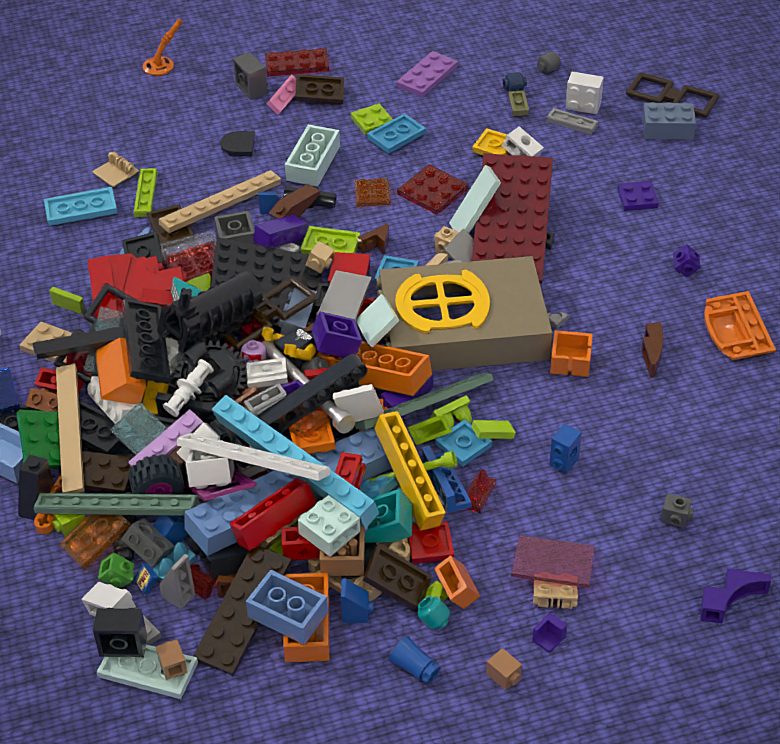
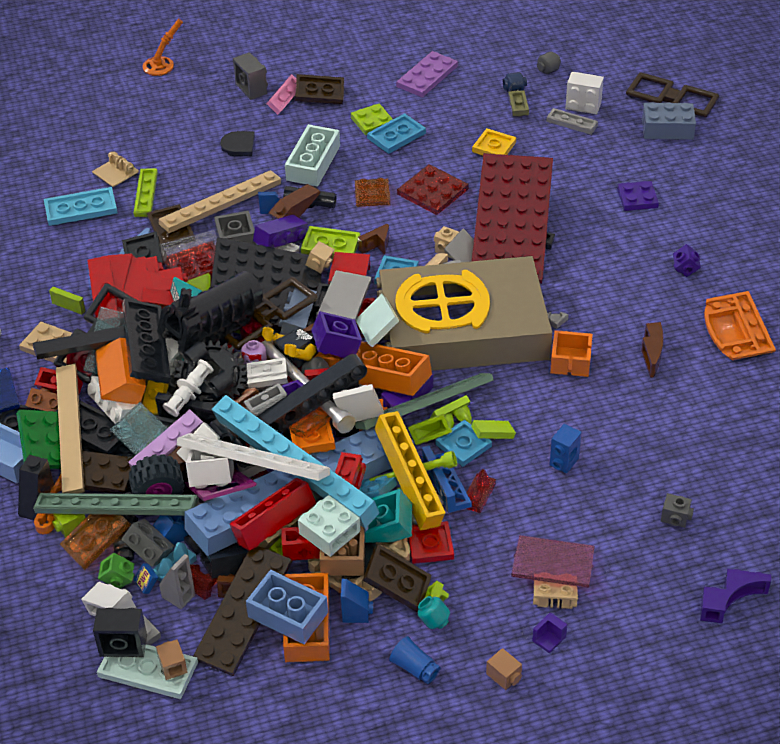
clear red plate [265,48,329,77] -> none
orange piece [434,555,480,609] -> none
light aqua tile [449,165,501,234] -> none
white brick [502,127,544,157] -> none

